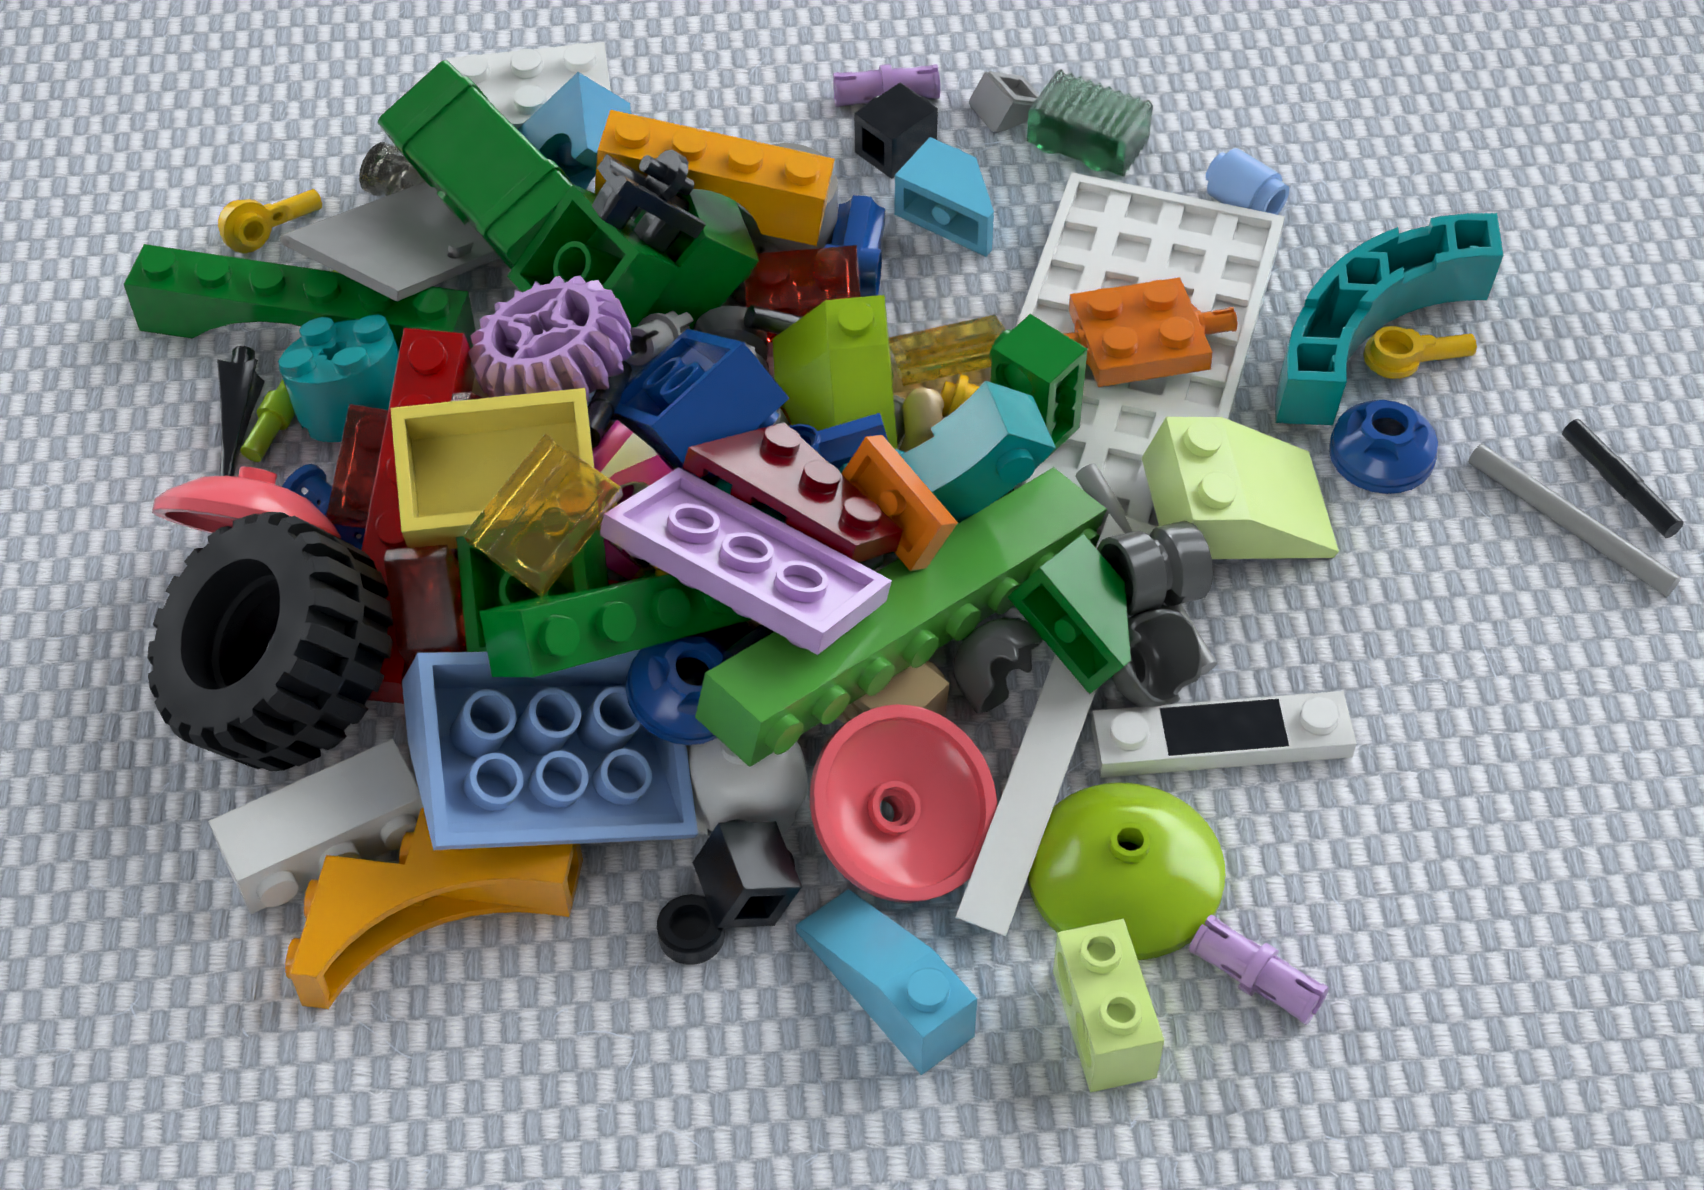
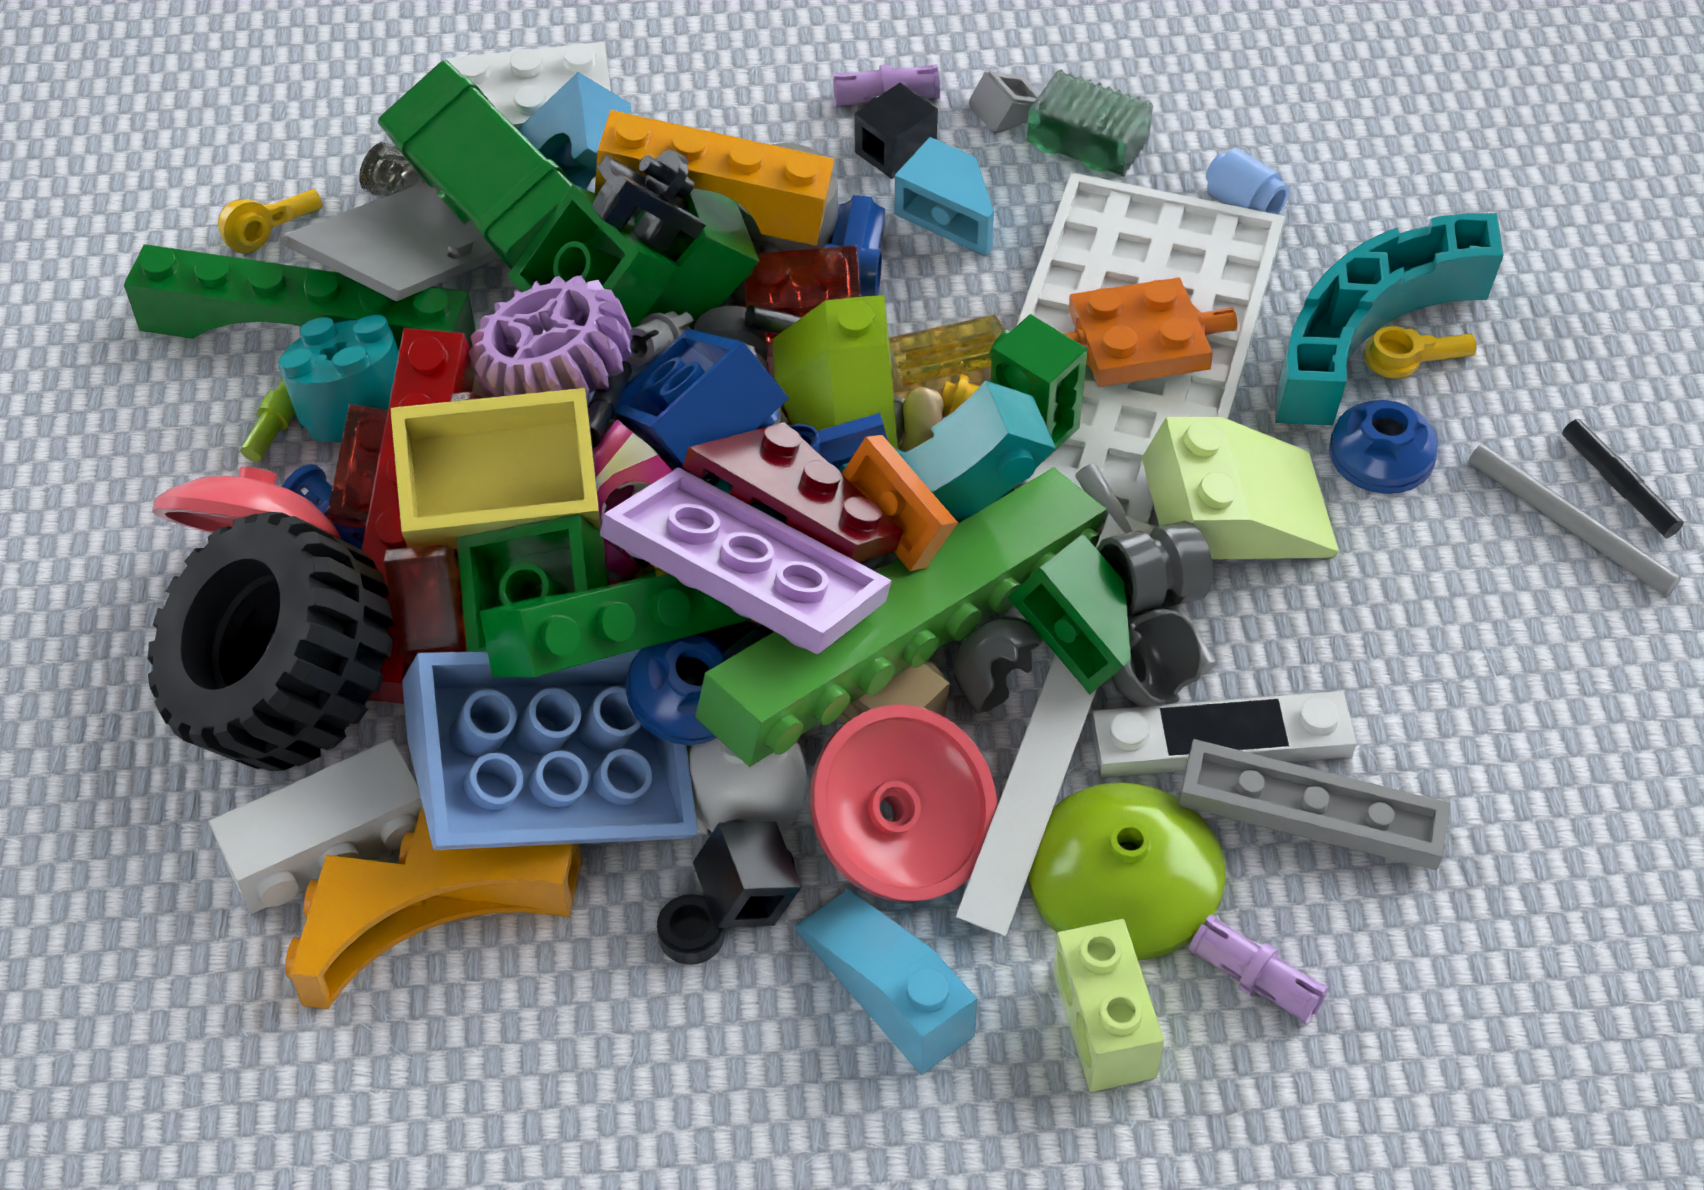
black piece [217,346,265,476] -> none
clear yellow plate [463,433,623,597] -> none
none -> light grey plate [1178,739,1451,871]

